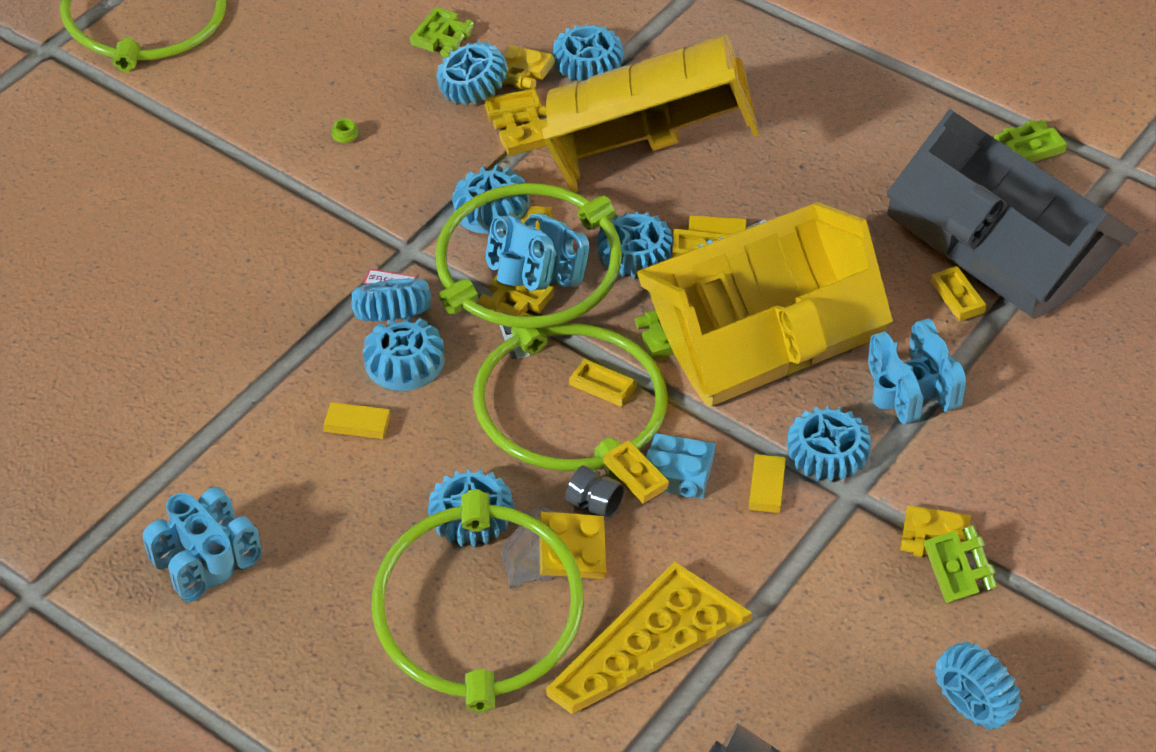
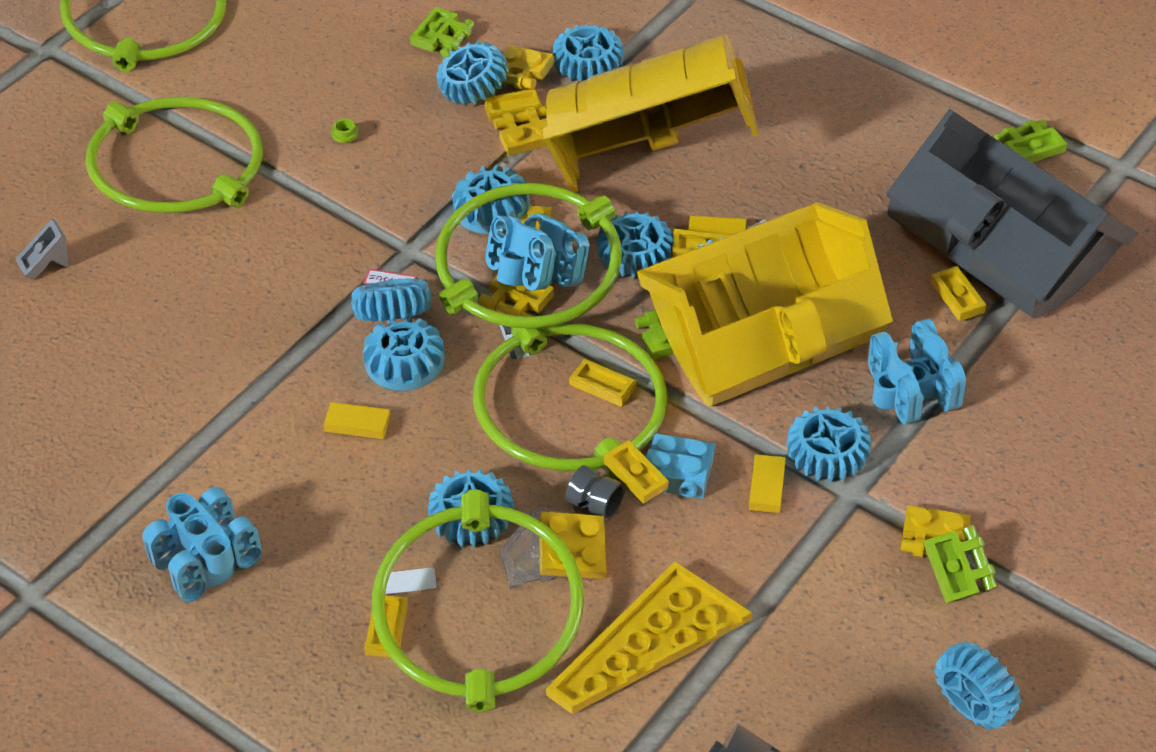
none -> light grey slope [16,218,68,281]
none -> lime piece [85,97,263,213]
none -> yellow tile [364,595,408,657]
none -> white sticker [385,567,437,594]

